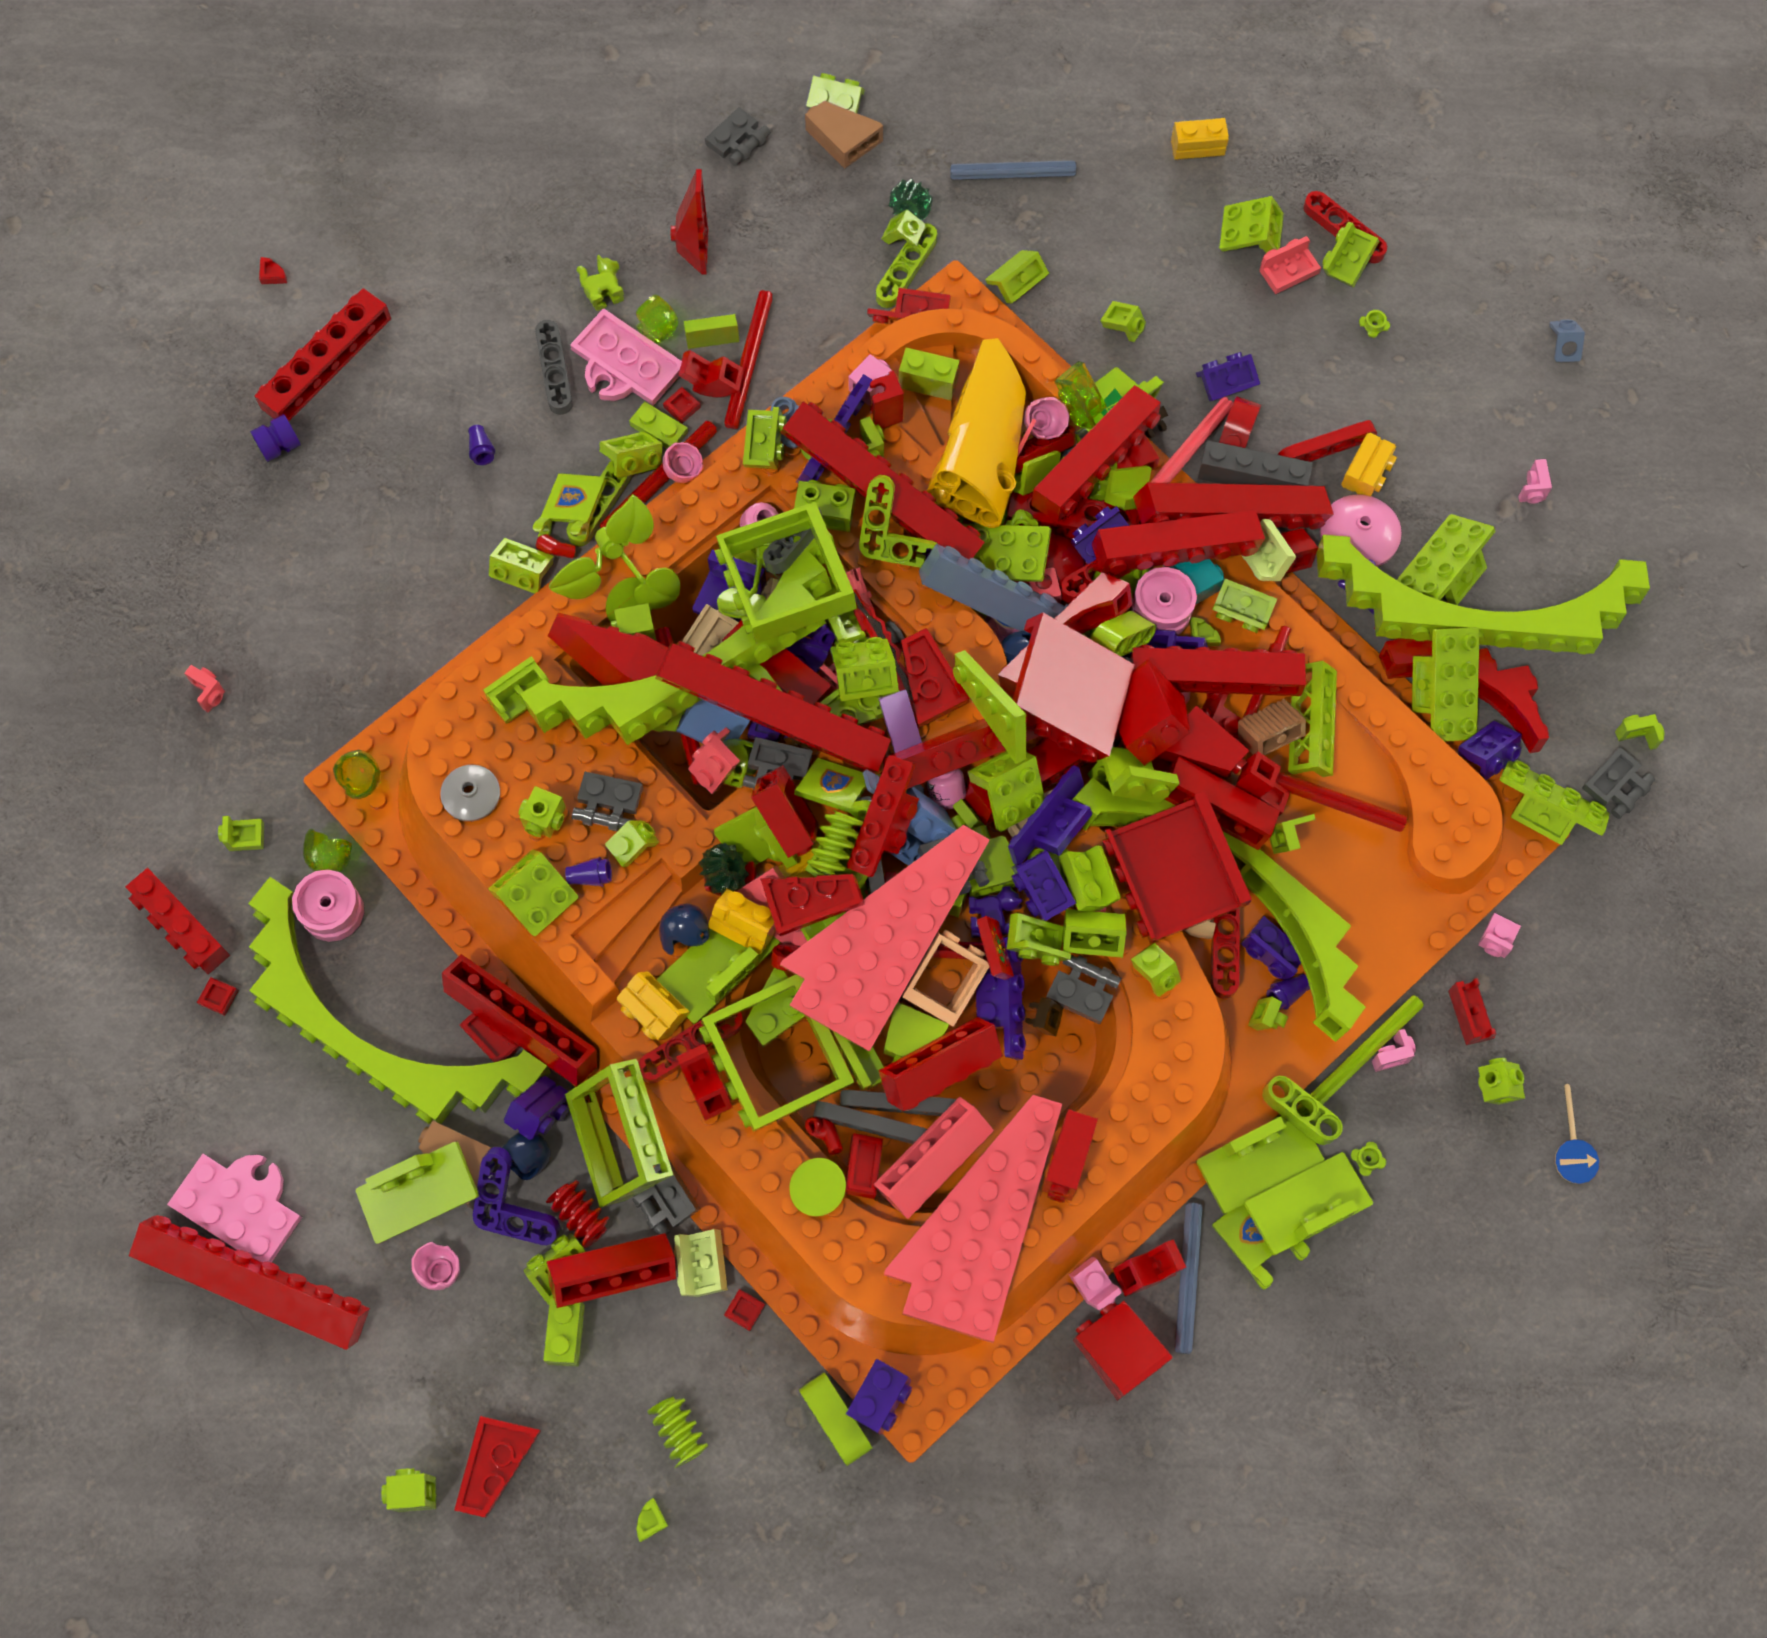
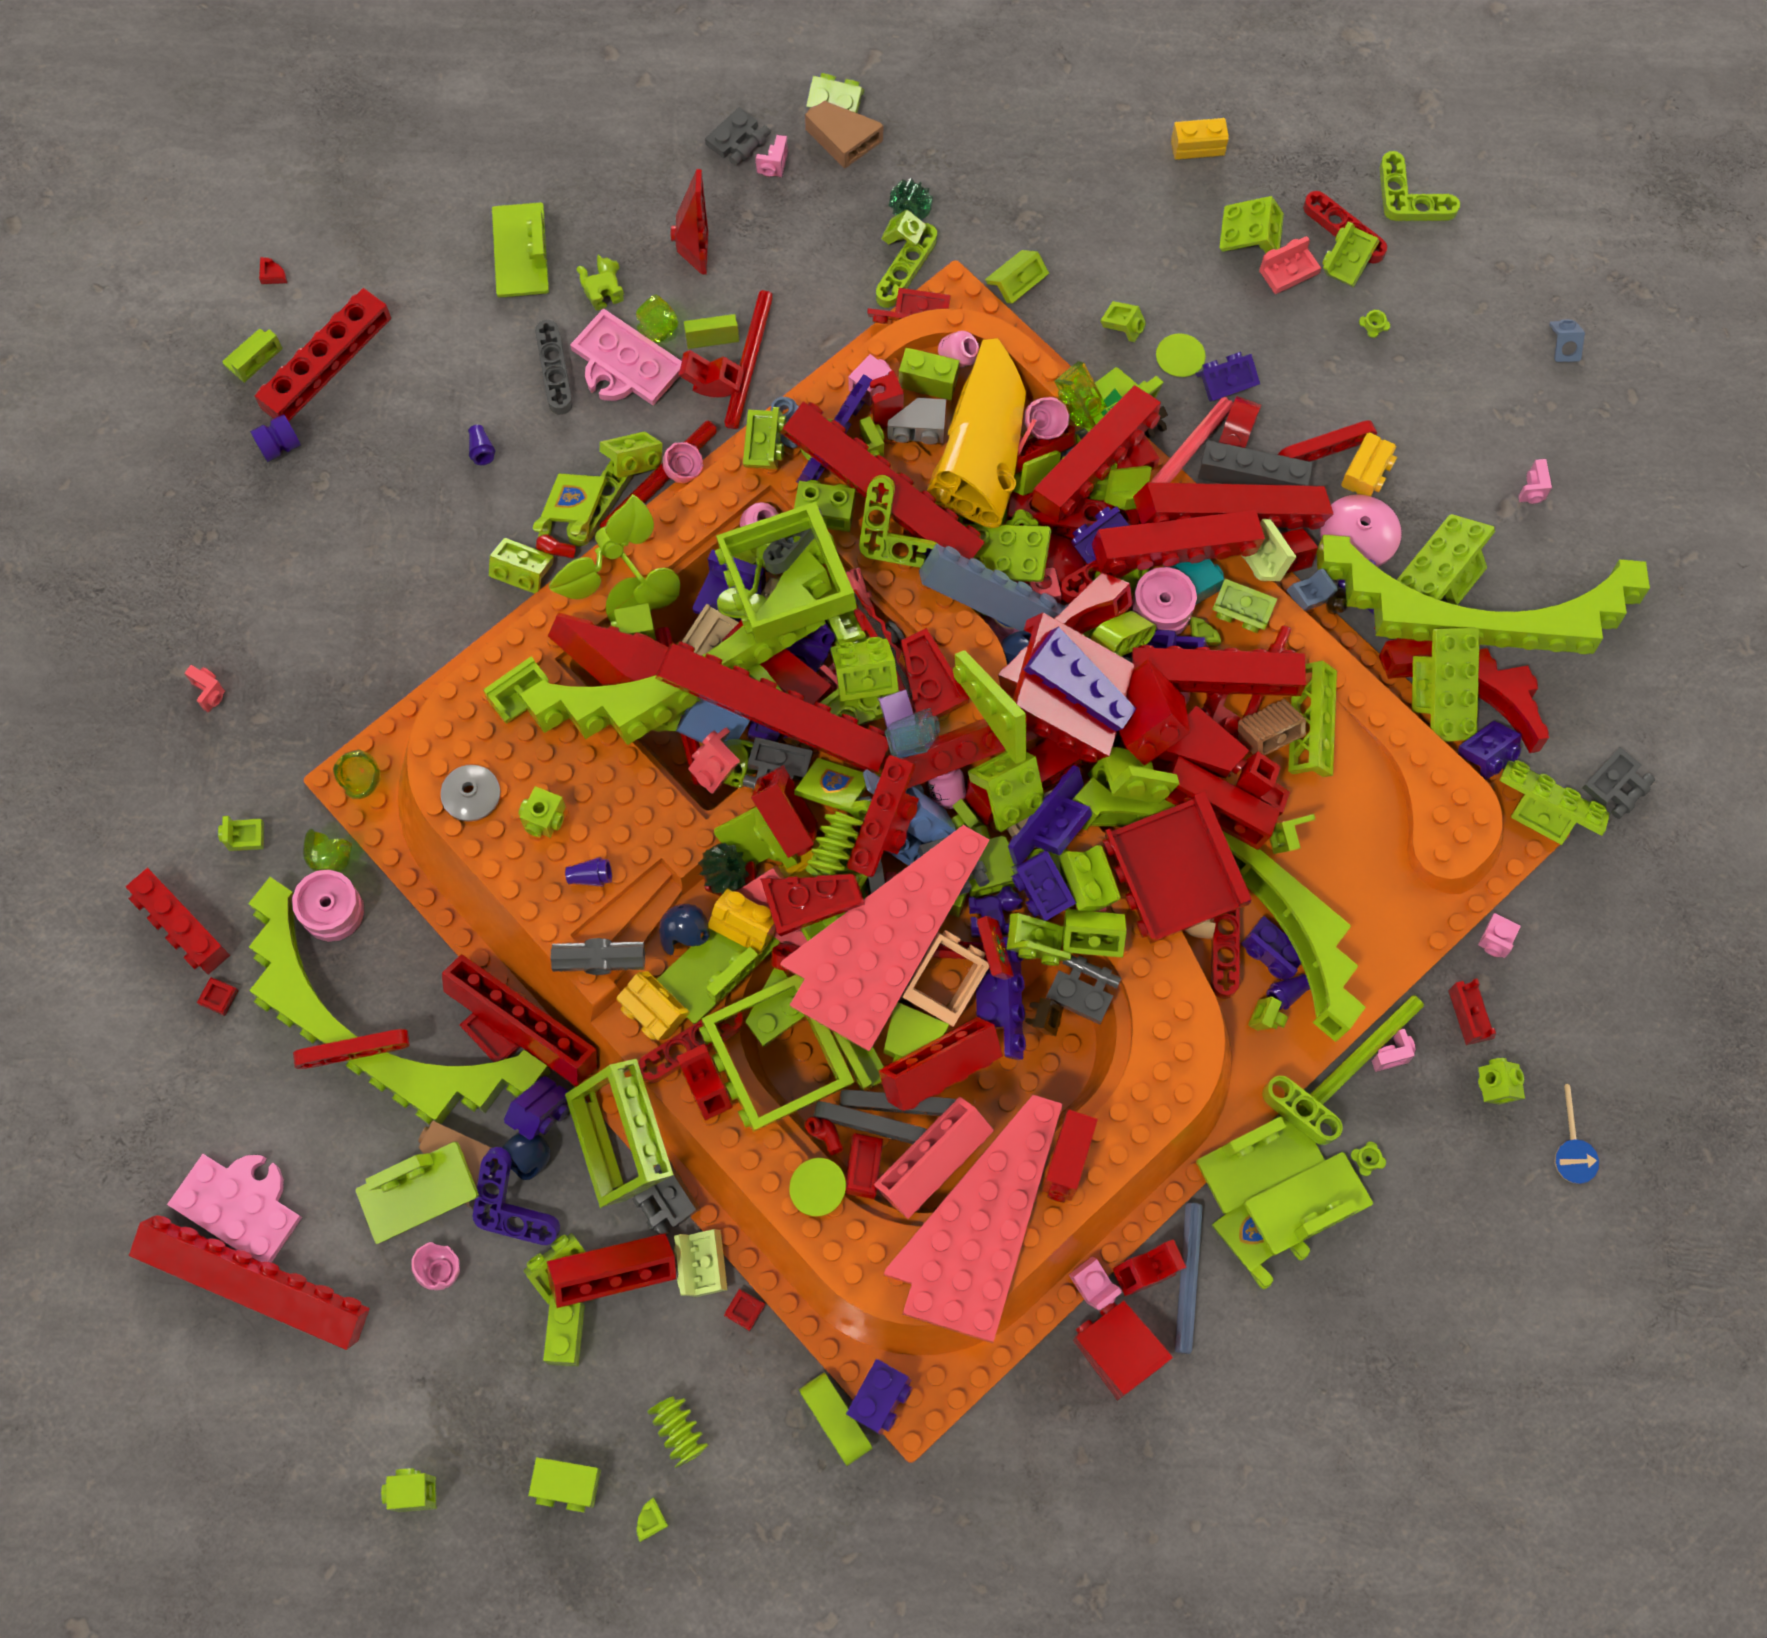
red wing [454,1416,541,1518] -> none
lime bracket [488,849,578,936] -> none
red piece [546,1180,609,1248] -> none
dark grey plate [572,772,643,831] -> none
lime bracket [605,820,659,867] -> none
lime plate [629,401,688,449] -> none
red tile [663,387,701,424] -> none
sand blue axle [950,160,1076,180] -> none
lime bracket [1131,943,1181,997] -> none
red axle [1276,771,1407,832] -> none
lime bracket [1615,714,1665,750] -> none
none -> lime panel [223,329,283,383]
none -> red beam [293,1029,410,1069]
none -> lime bracket [492,202,549,298]
none -> lime brick [528,1457,601,1513]
none -> dark grey piece [551,938,645,975]
none -> bright pink bracket [756,135,788,177]
none -> clear light blue slope [885,708,940,758]
none -> light grey slope [887,398,946,444]
none -> bright pink head [938,331,979,369]
none -> wing [1023,627,1136,732]
none -> lime sticker [1156,333,1206,377]
none -> sand blue bracket [1287,569,1337,611]
none -> dark brown arm [1326,589,1347,614]
none -> lime beam [1379,151,1460,221]

